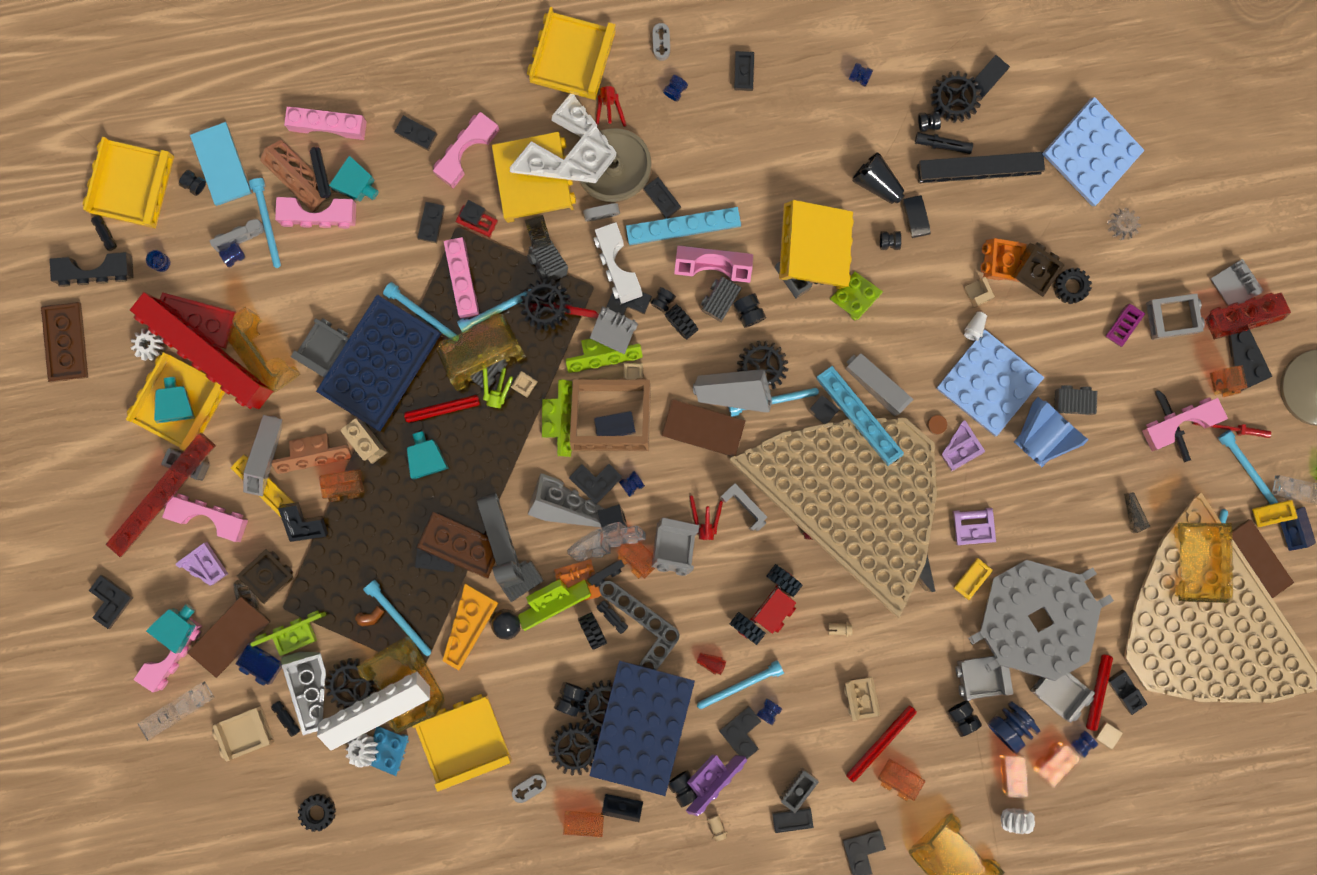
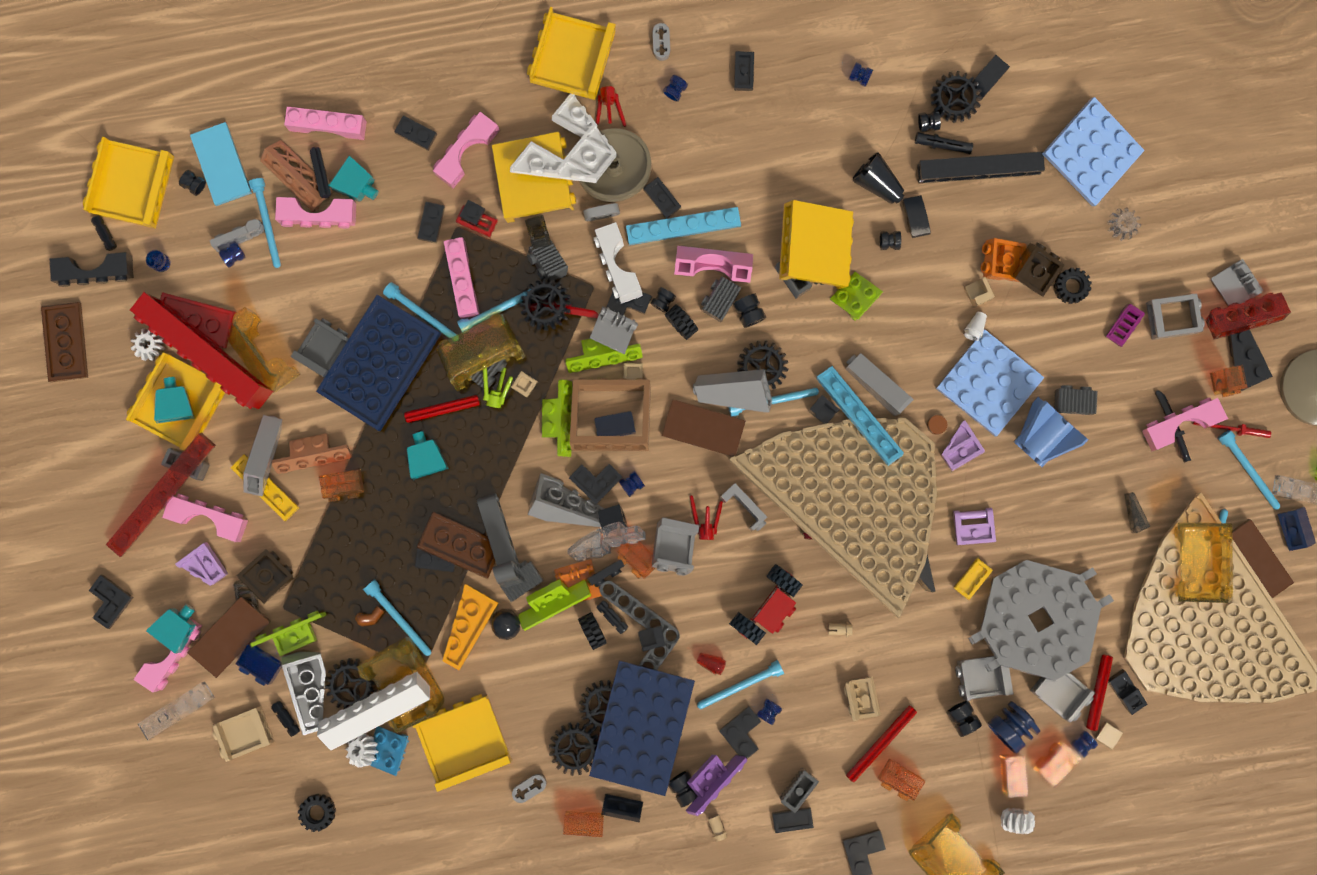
black plate [278,502,328,542] -> none
tan panel [341,418,387,464] -> none
black wheel [554,682,586,717] -> none
yellow plate [1252,499,1298,527] -> none
none -> black panel [638,626,666,651]

